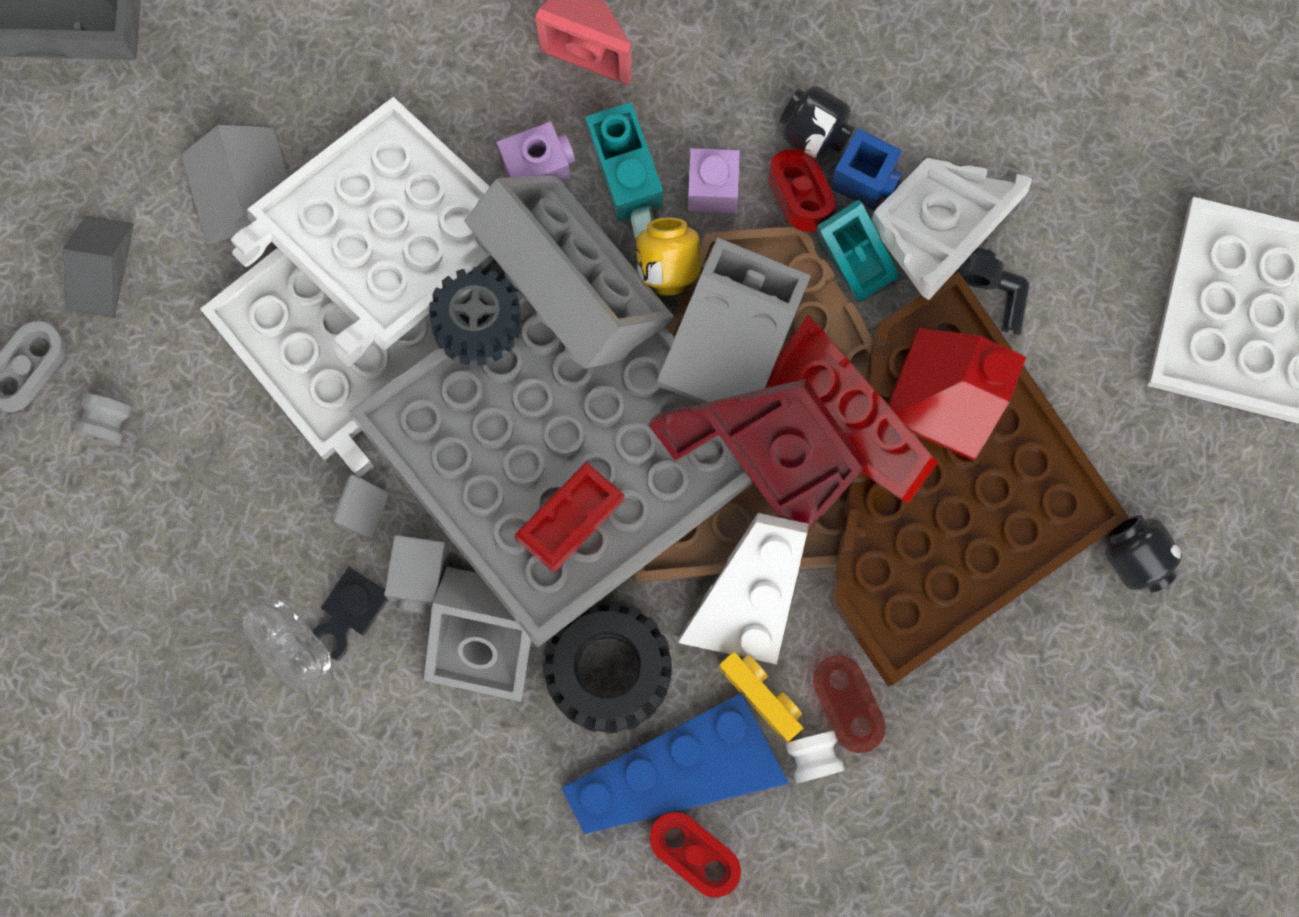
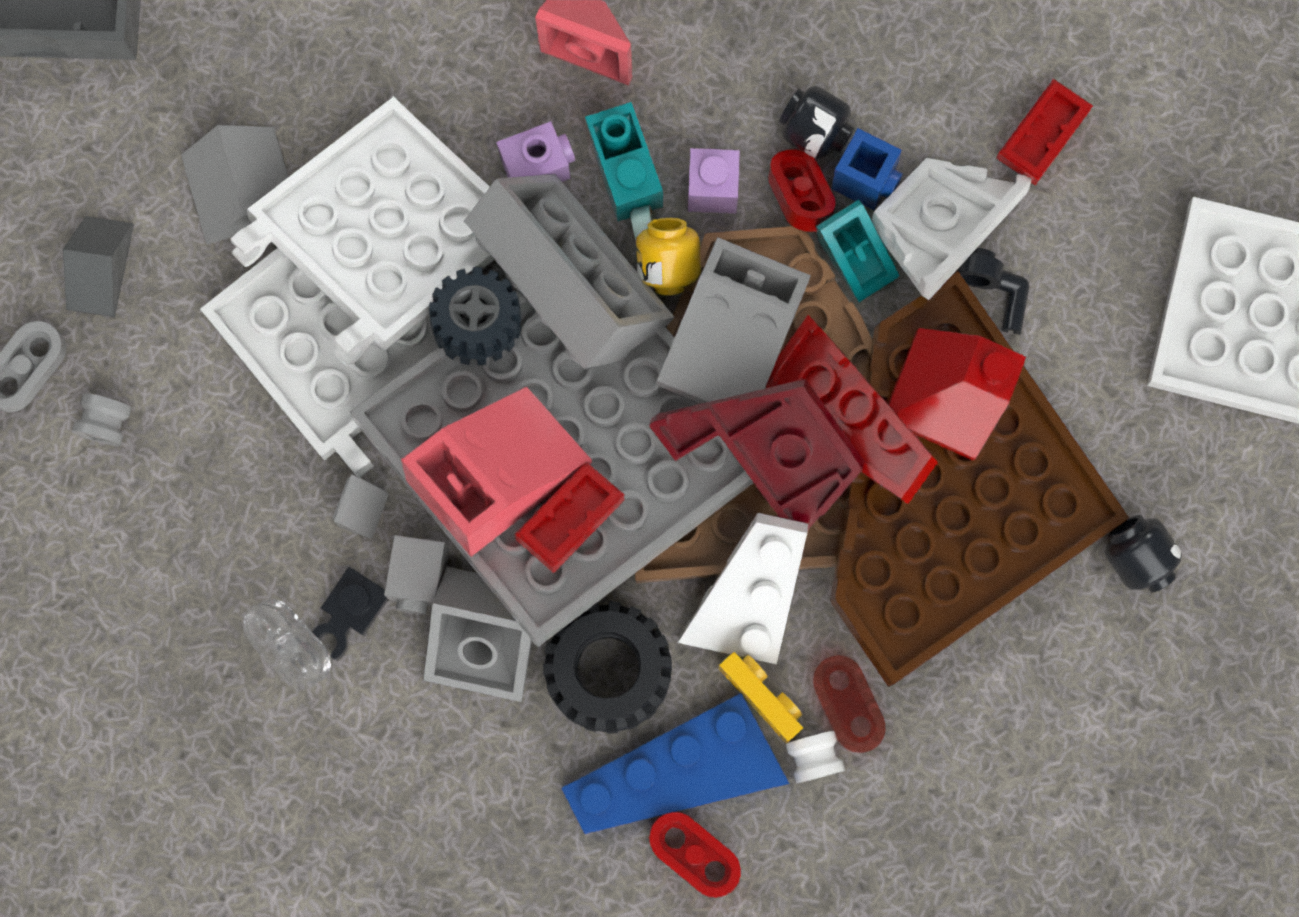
none -> coral slope [401,387,592,557]
none -> red plate [996,78,1093,186]

